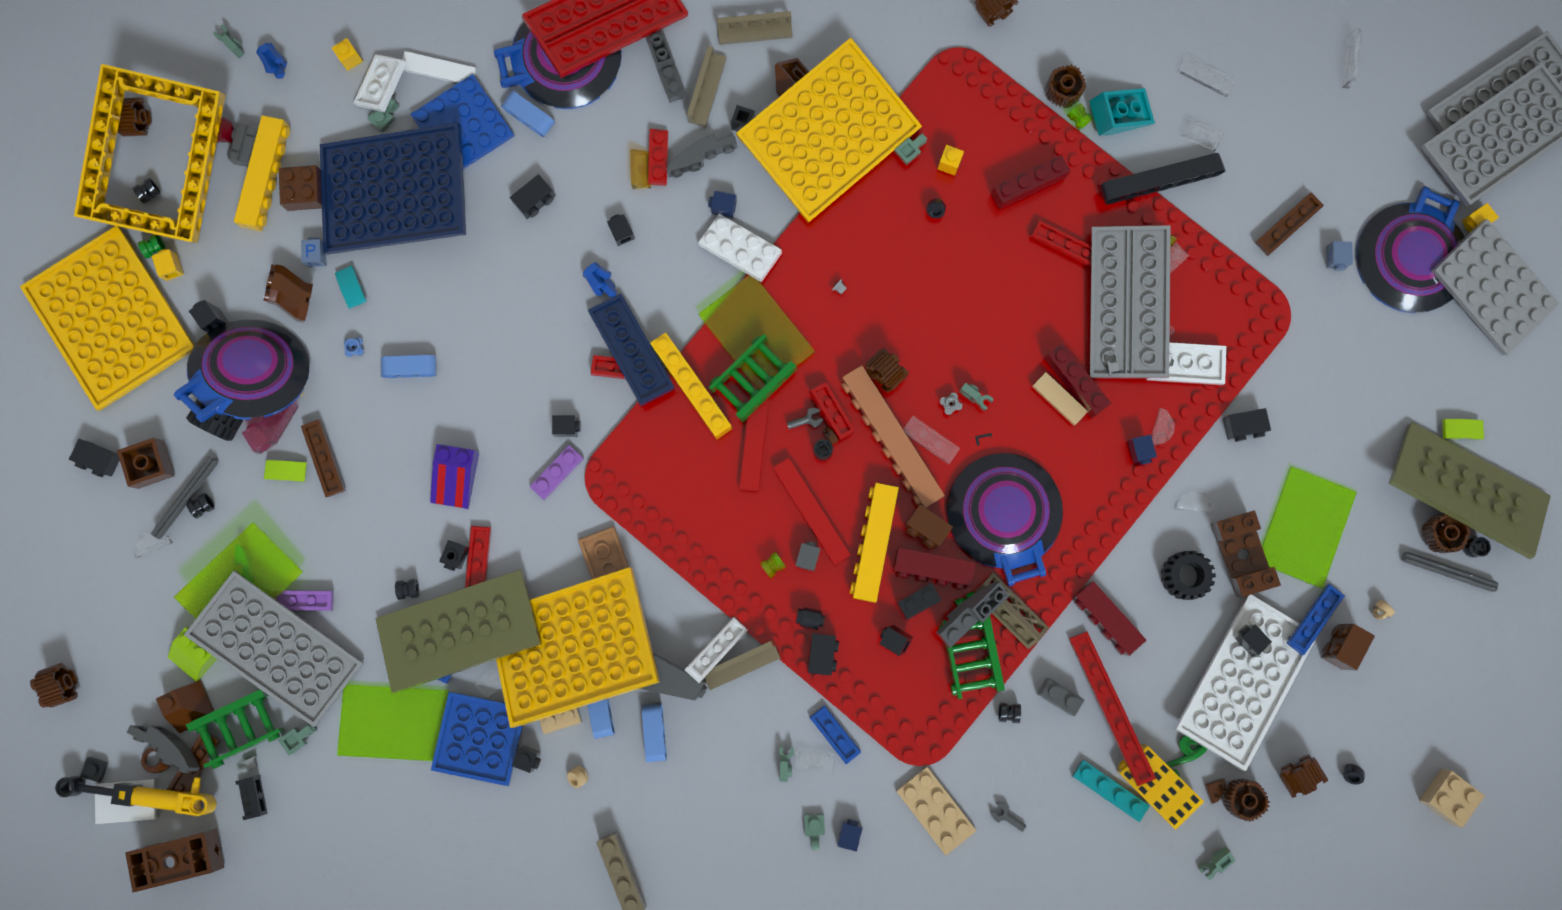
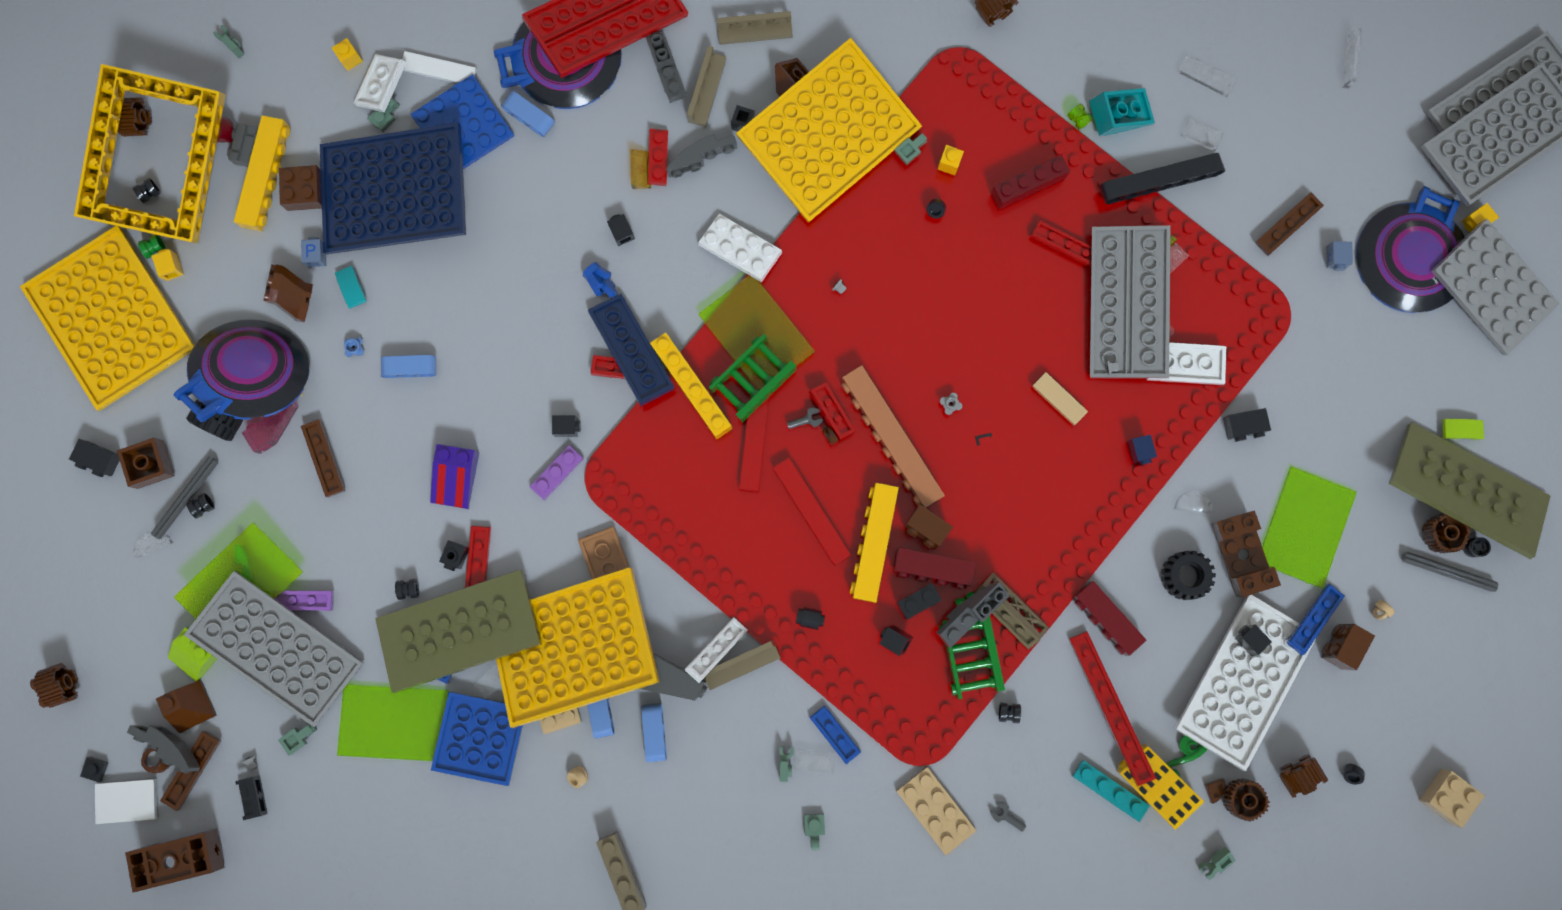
yellow piece [55,776,217,816] -> none
green fence [186,689,285,769] -> none
black brick [189,300,229,333] -> none
blue rock [256,43,287,79] -> none
lime slope [264,460,307,482] -> none
black brick [509,174,556,219] -> none
black brick [511,745,541,773] -> none
dark blue brick [708,191,737,218] -> none
clear neon green wheel [760,552,786,579] -> none
dark grey brick [795,541,821,572] -> none
black brick [808,633,839,676] -> none
black wheel [813,439,833,461] -> none
dark blue brick [837,819,863,852] -> none
reddish brown brick [865,348,909,393] -> none
clear tile [903,416,960,465] -> none
dish [947,453,1063,586] -> none
sand green plate [959,383,994,411] -> none
dark grey brick [1037,678,1084,717] -> none
dark red brick [1044,343,1111,418] -> none
reddish brown brick [1045,64,1086,109] -> none
clear tile [1151,408,1175,446] -> none

